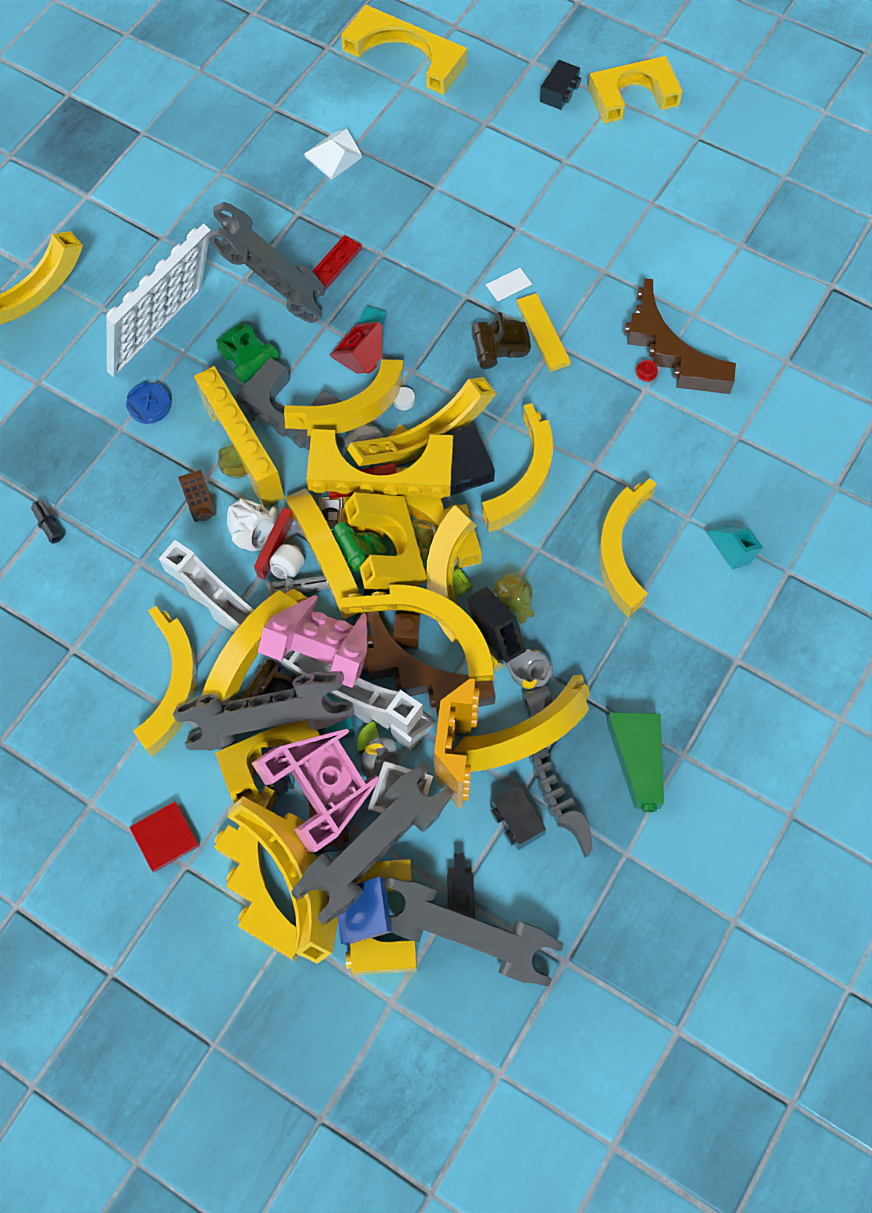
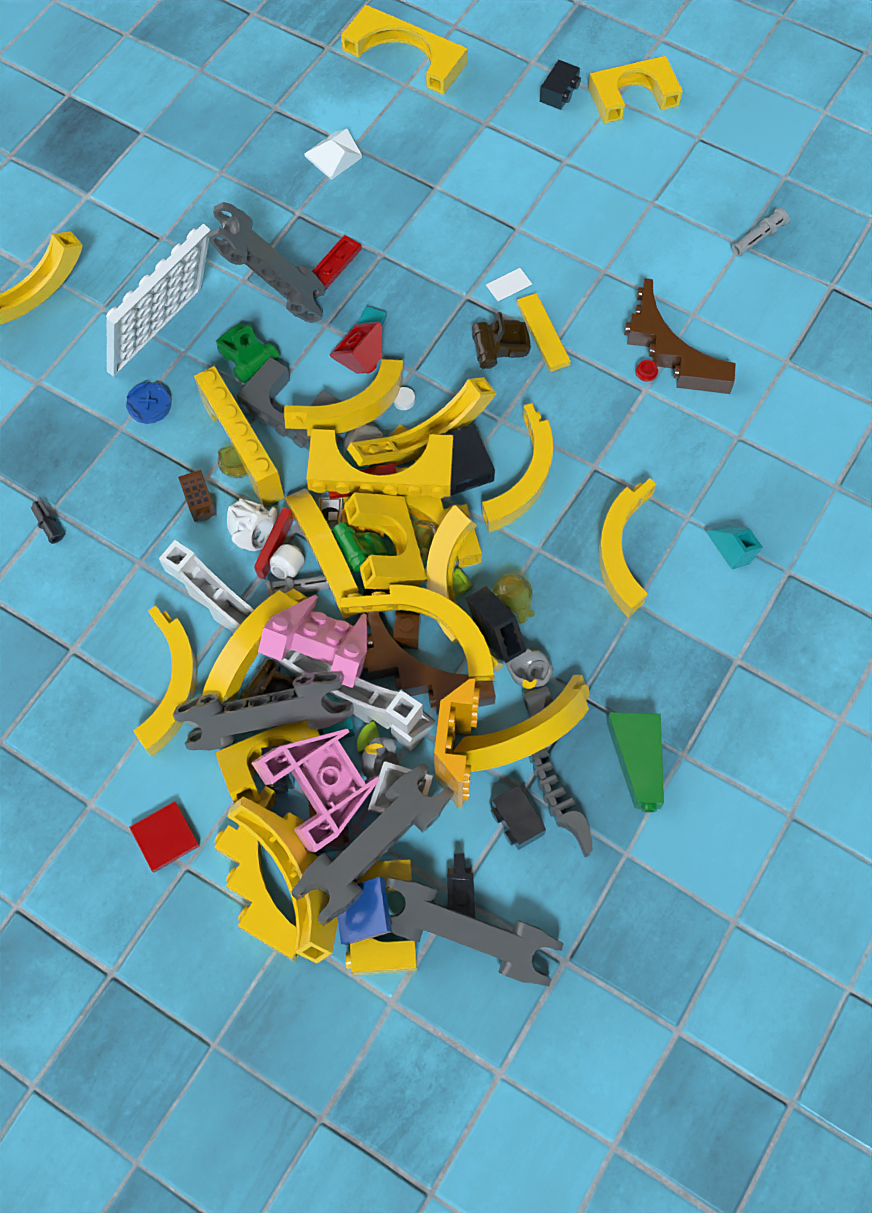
none -> light grey pin [732,208,790,257]

